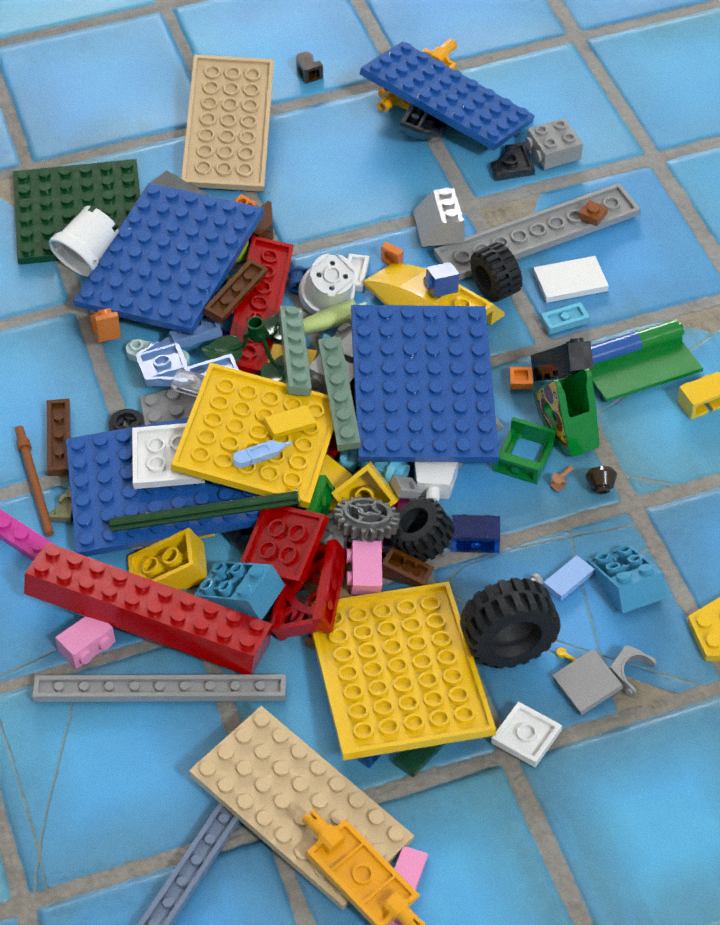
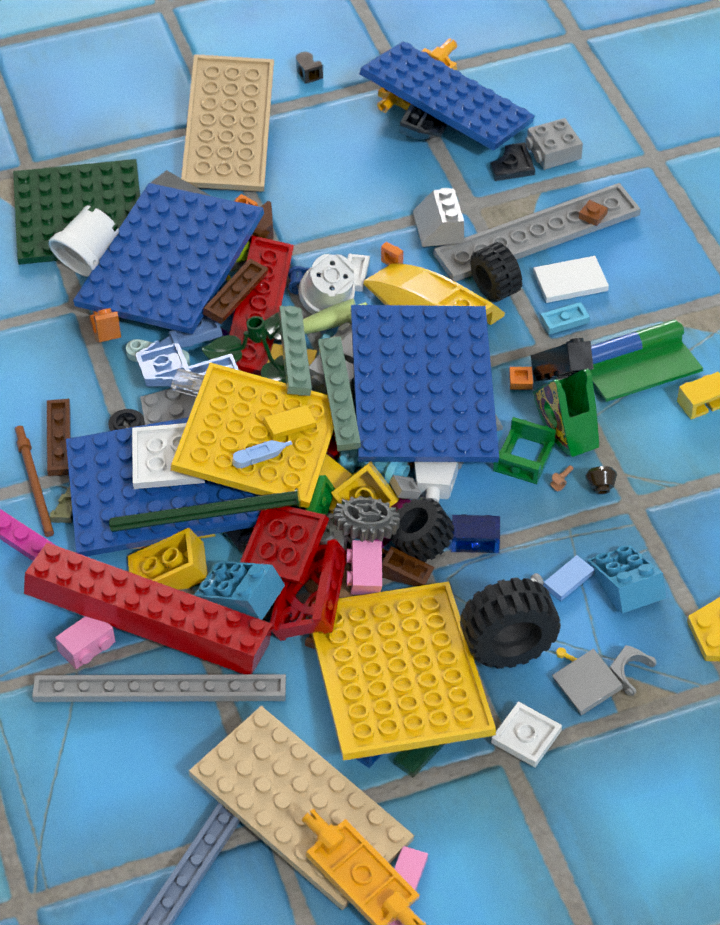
blue brick [423,262,460,297] -> none

